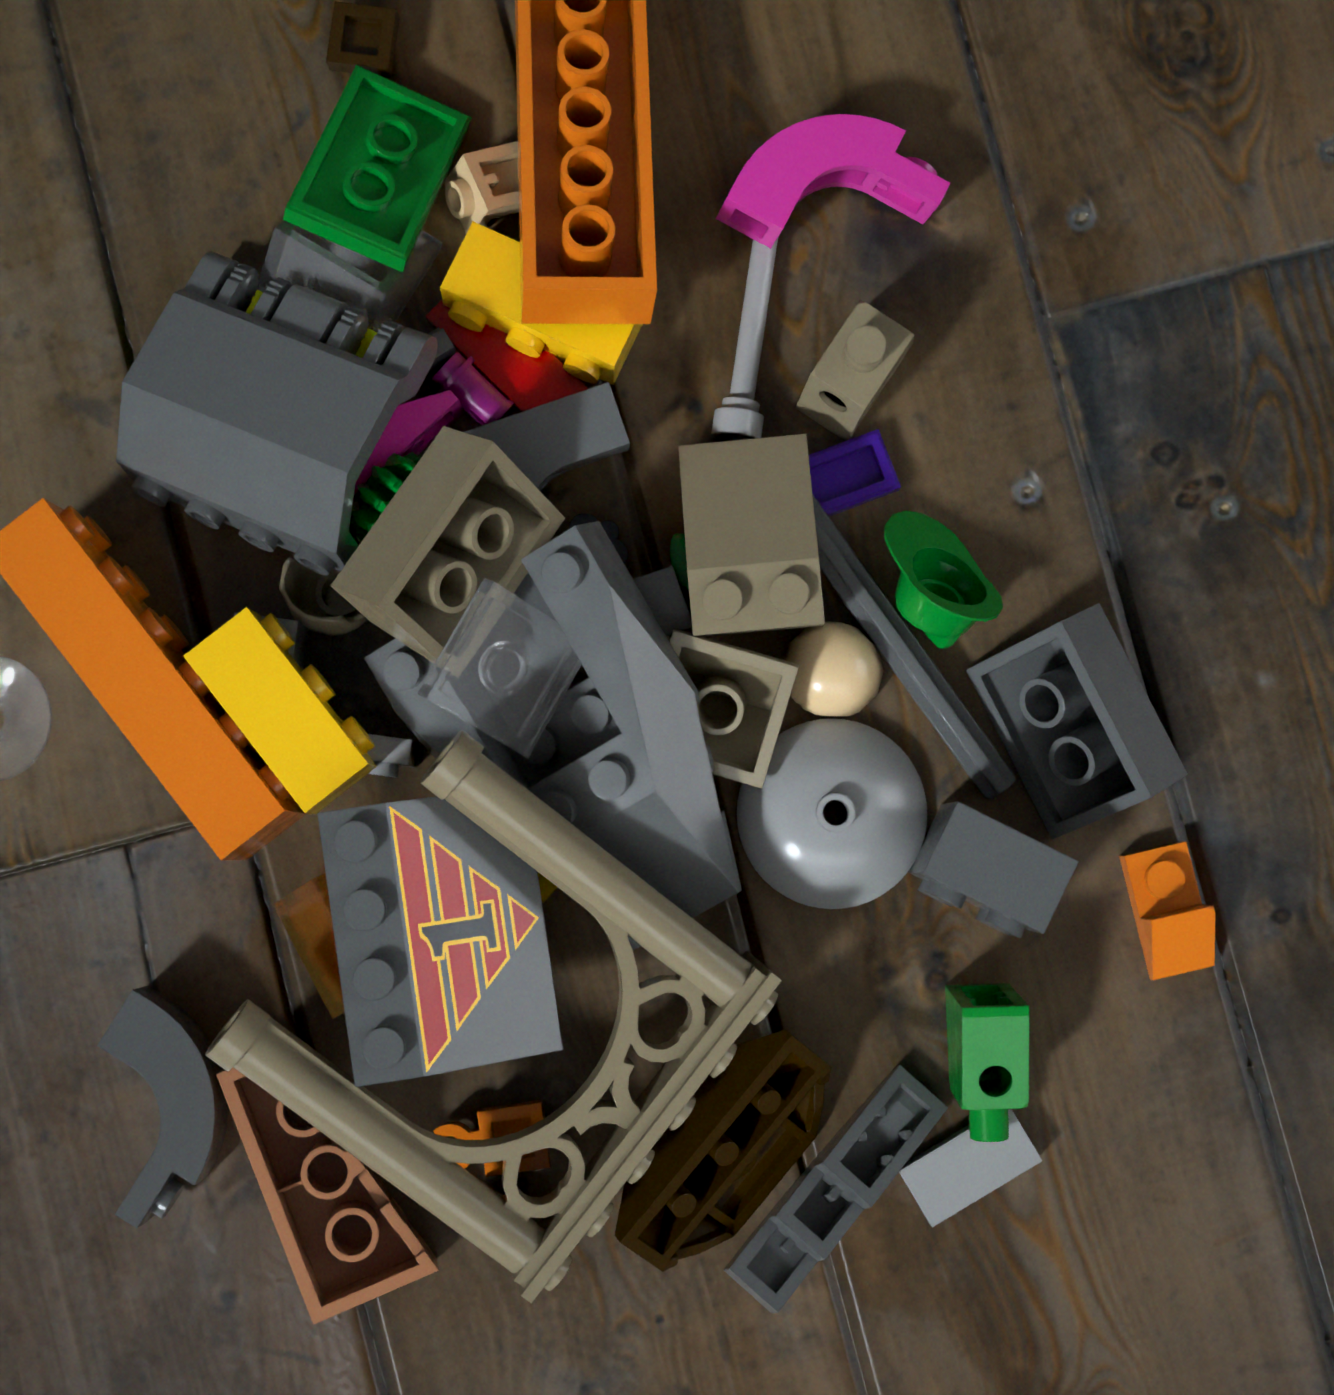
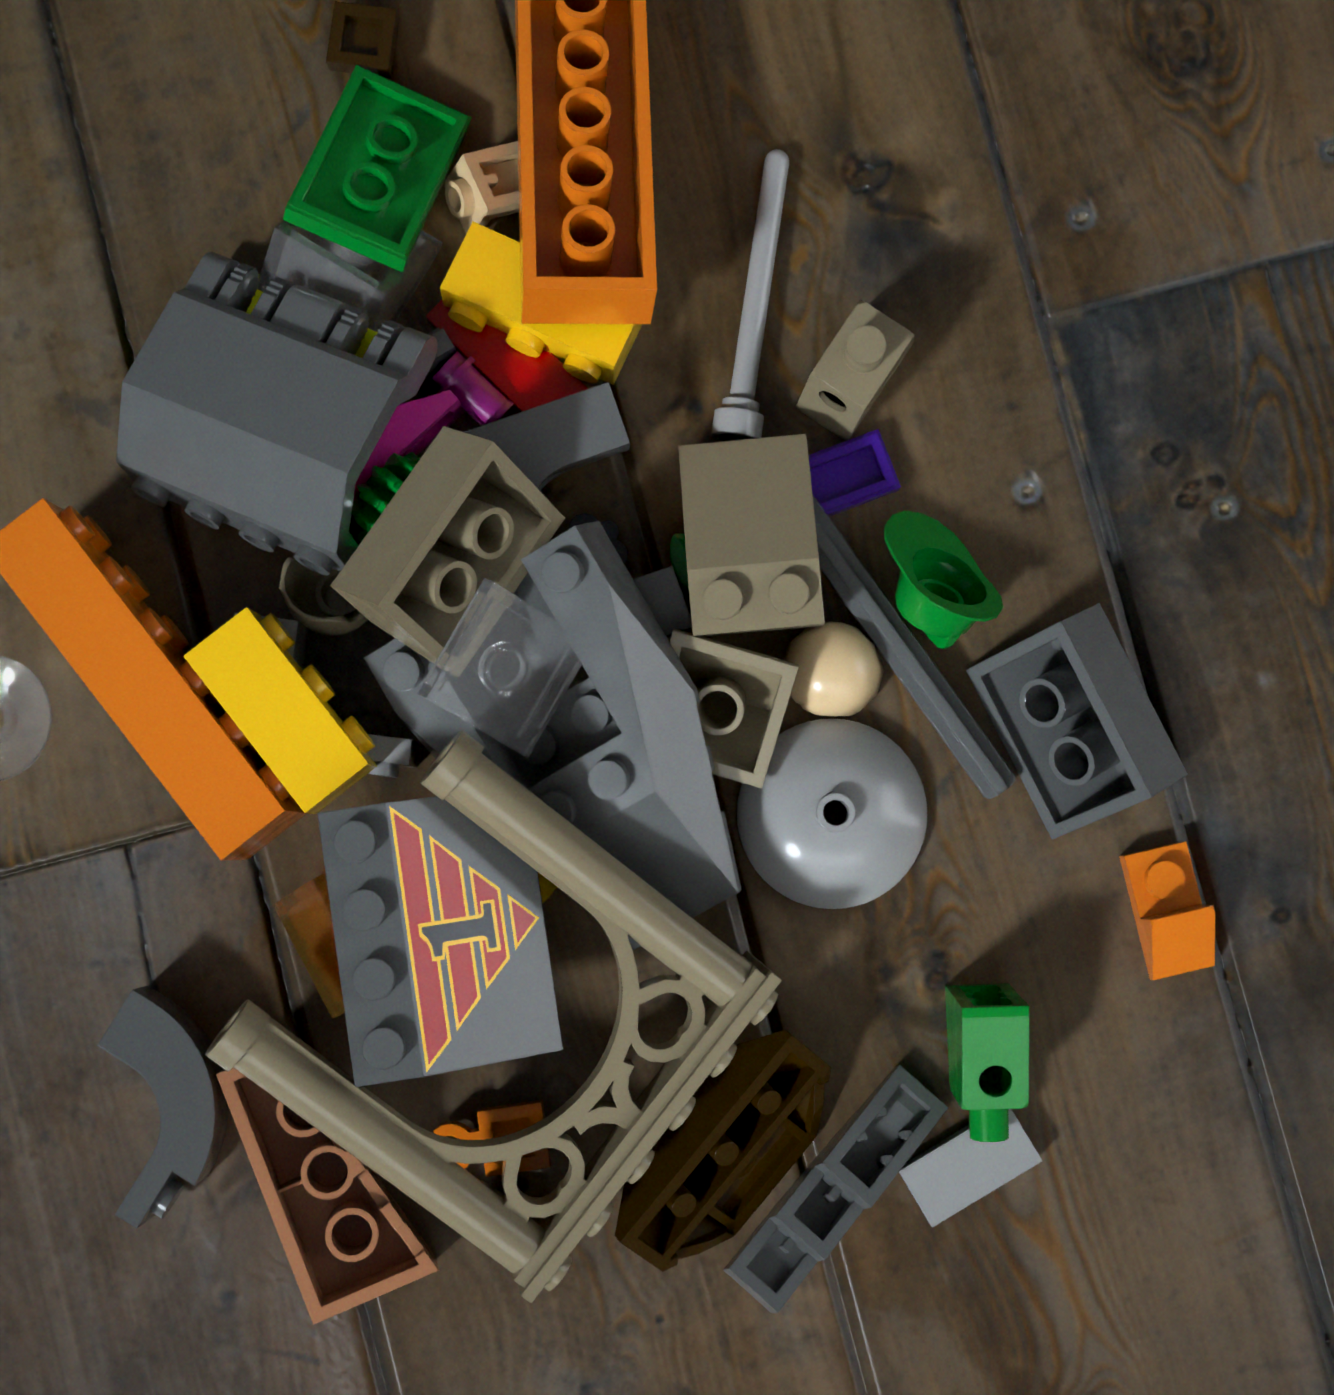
dark pink arch [716,114,950,249] -> none
dark grey brick [908,802,1079,939] -> none

